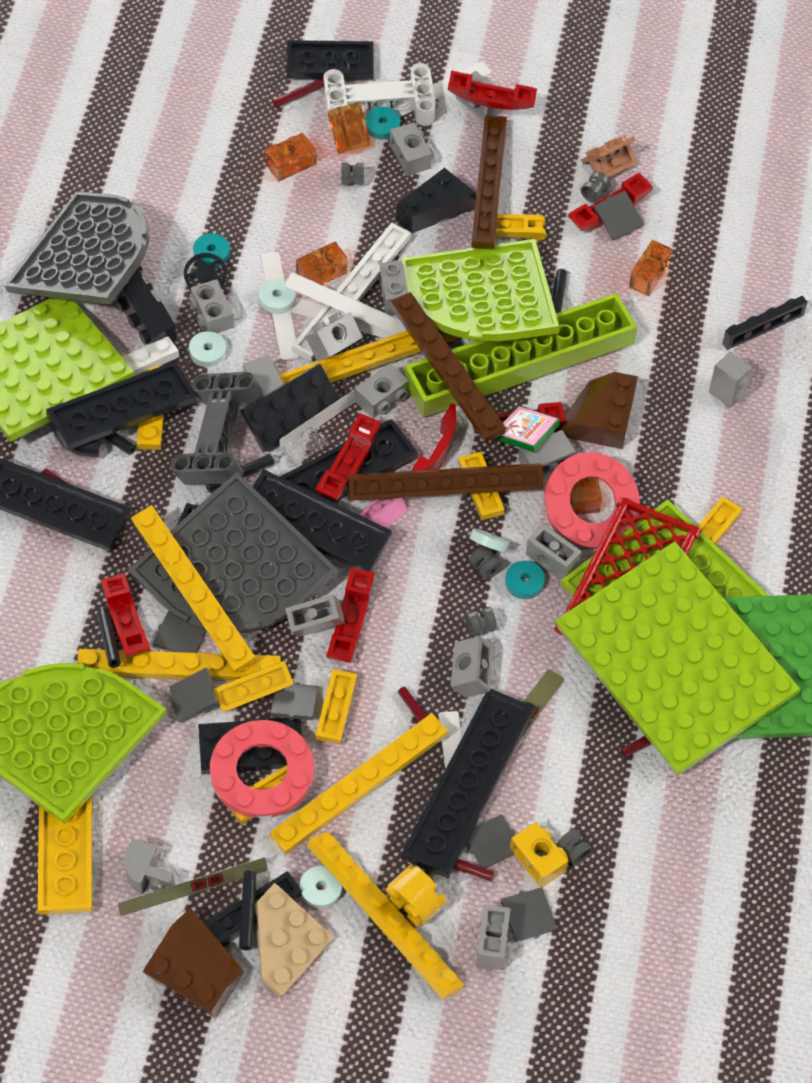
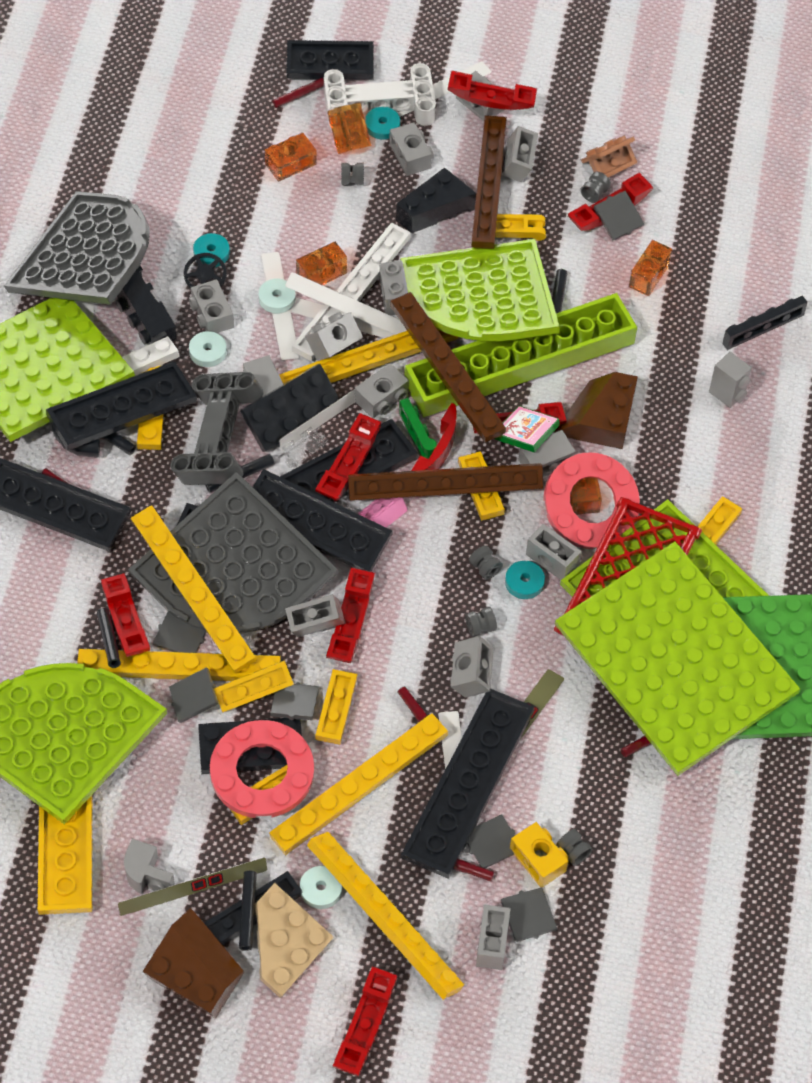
yellow brick [386,864,447,928] -> none
light aqua piece [469,528,509,552] -> none
none -> red slope [333,966,397,1077]
none -> green plate [399,398,437,459]
none -> light grey brick [501,126,538,182]

